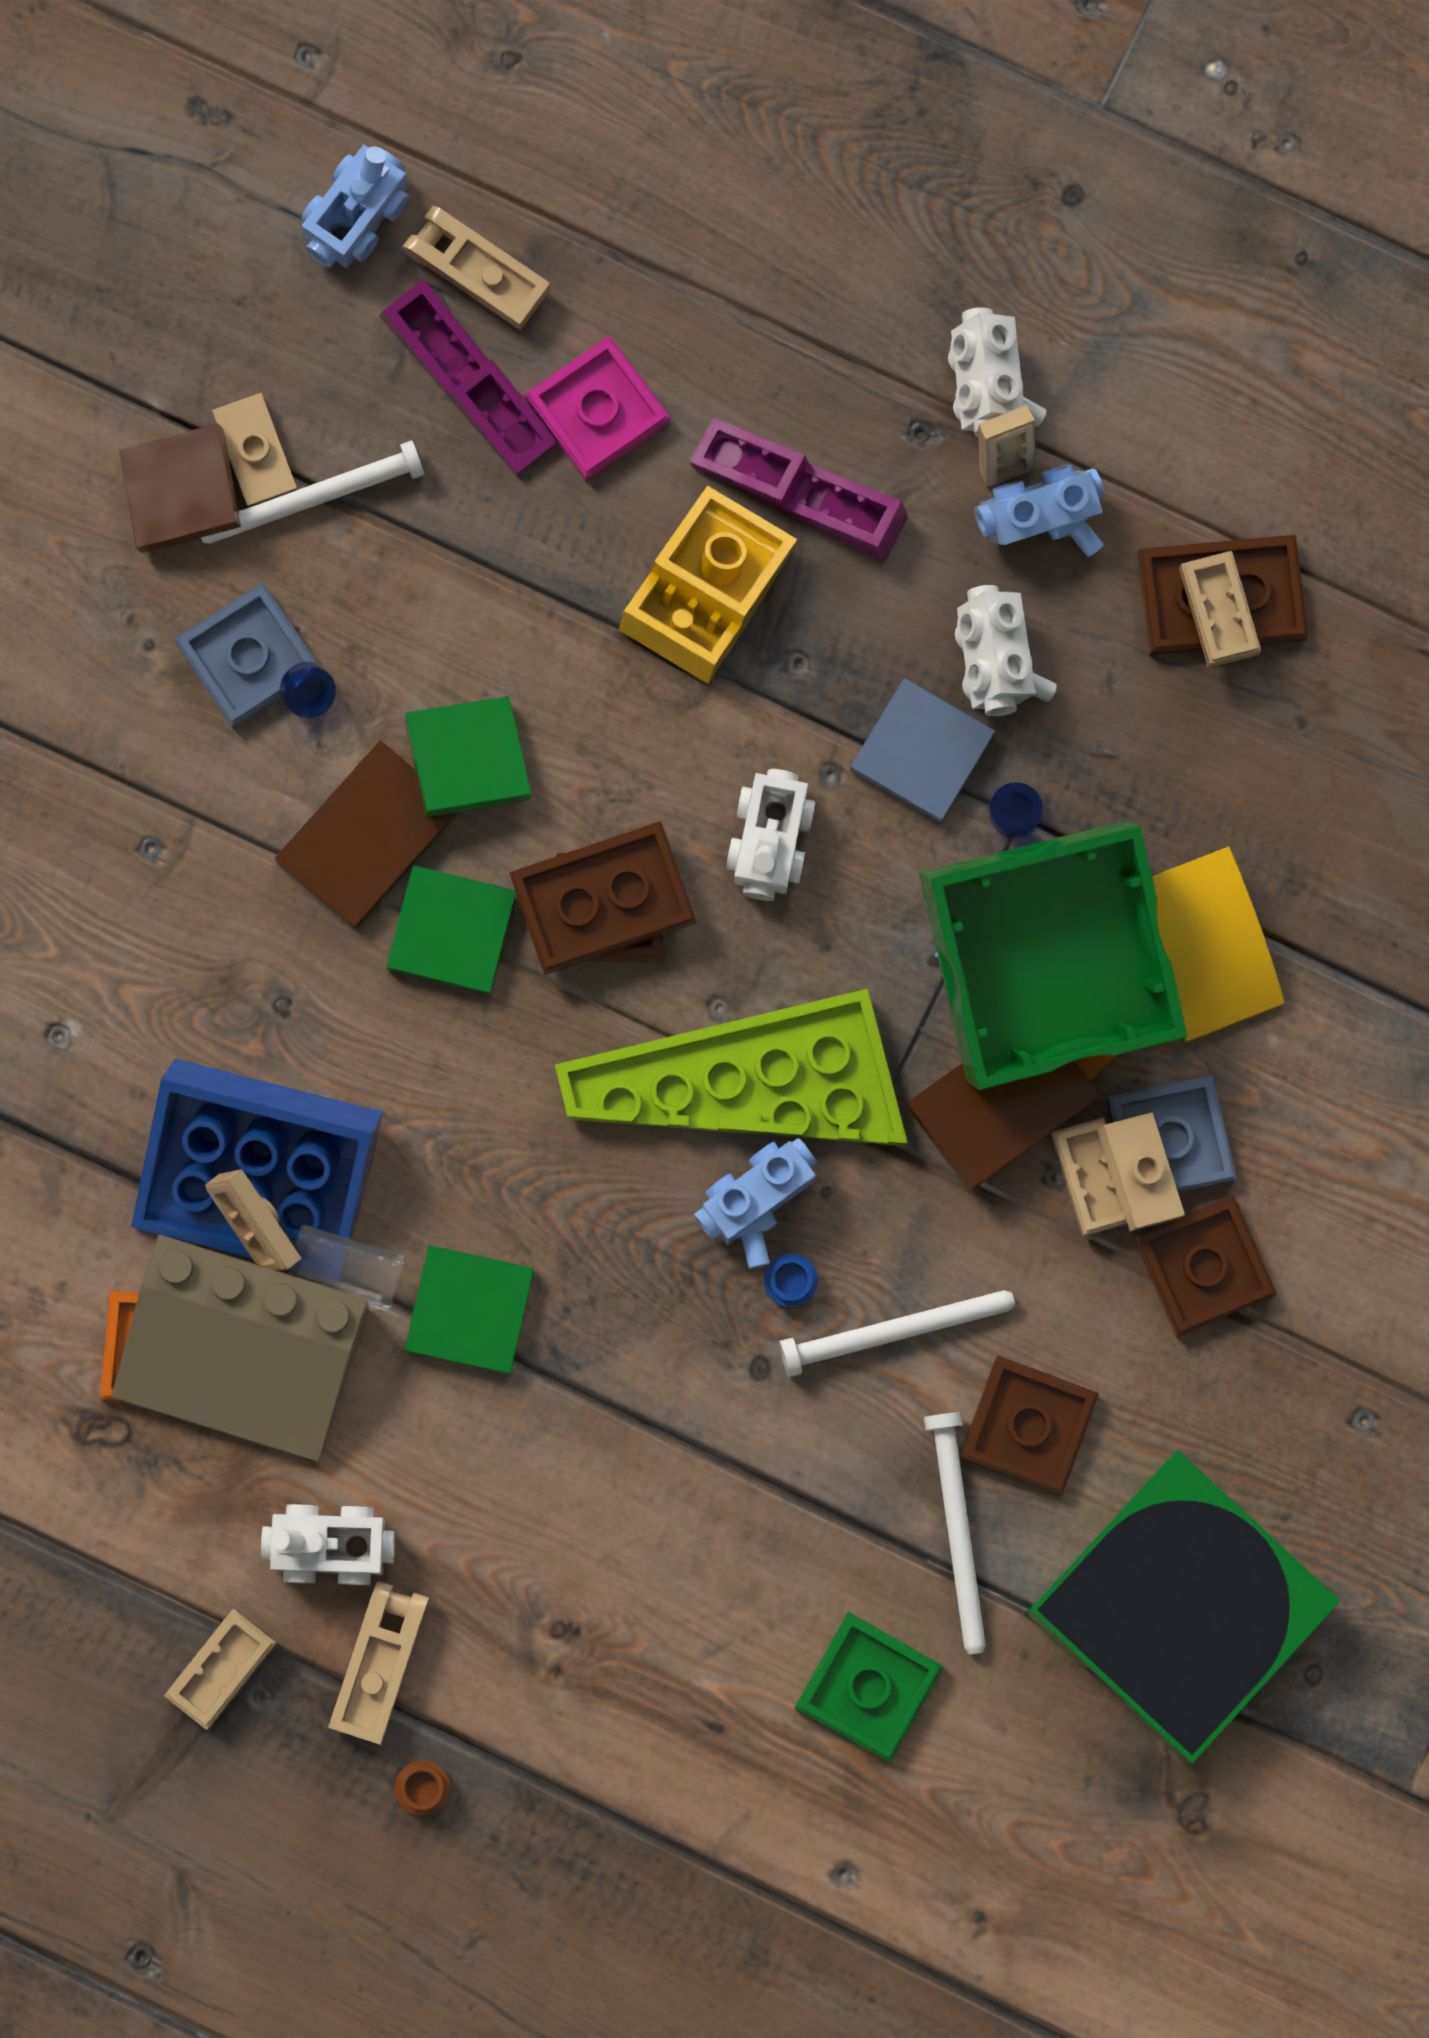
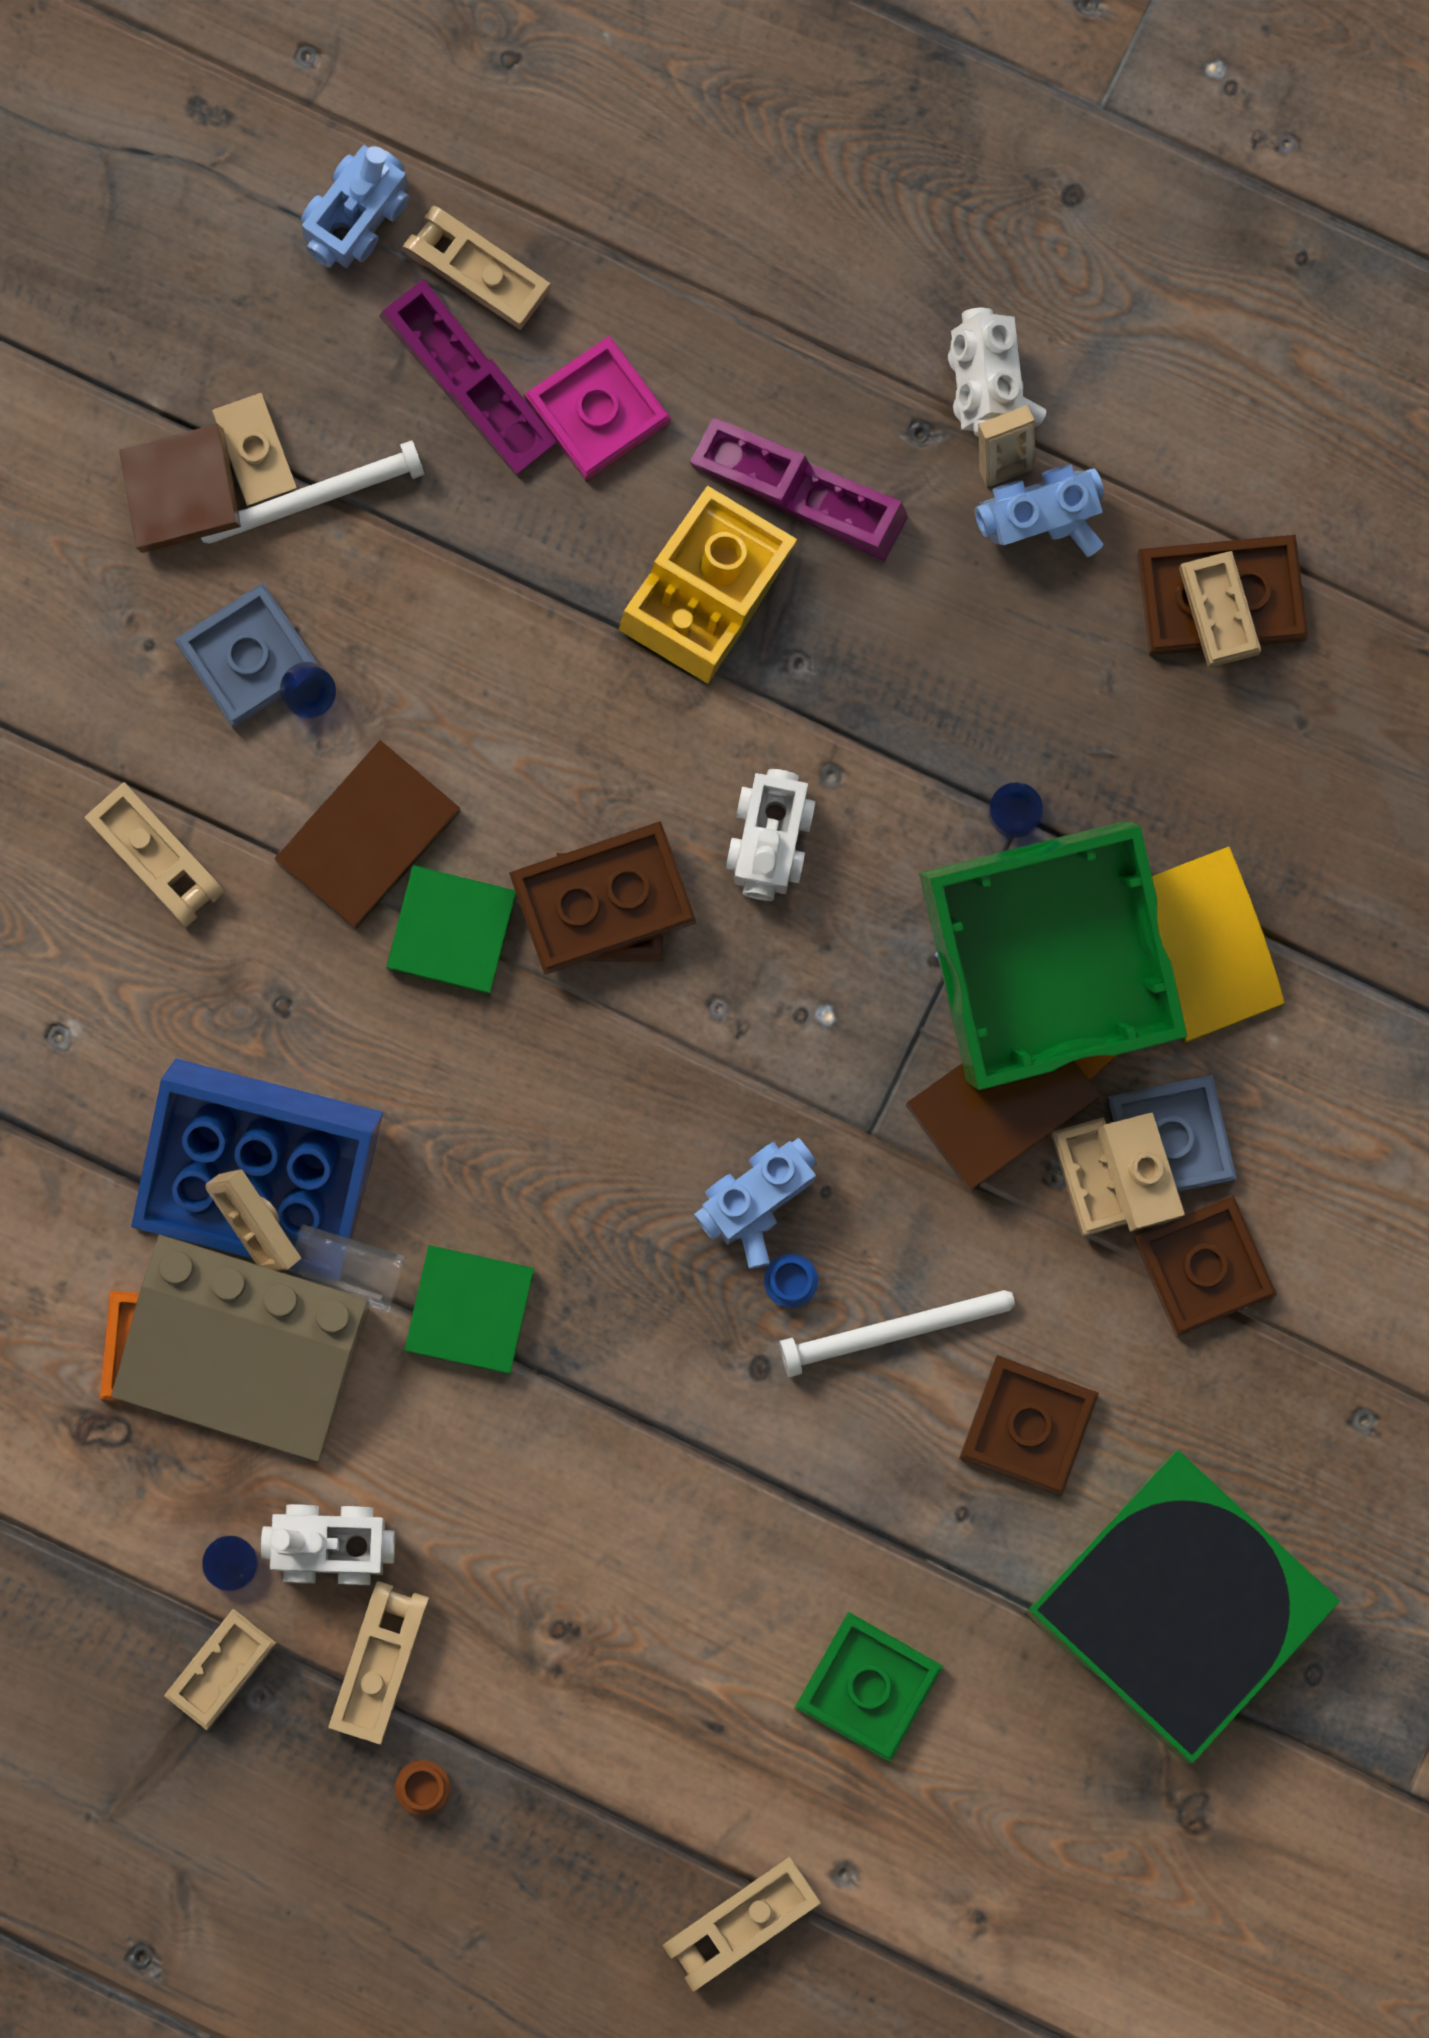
green tile [404,696,531,817] -> none
lime wing [555,988,908,1146] -> none
sand blue tile [850,678,995,824] -> none
white bar [924,1412,986,1655] -> none
white brick [955,585,1057,716] -> none
none -> tan plate [84,782,225,928]
none -> clear blue tile [202,1536,259,1591]
none -> tan plate [662,1857,821,1992]

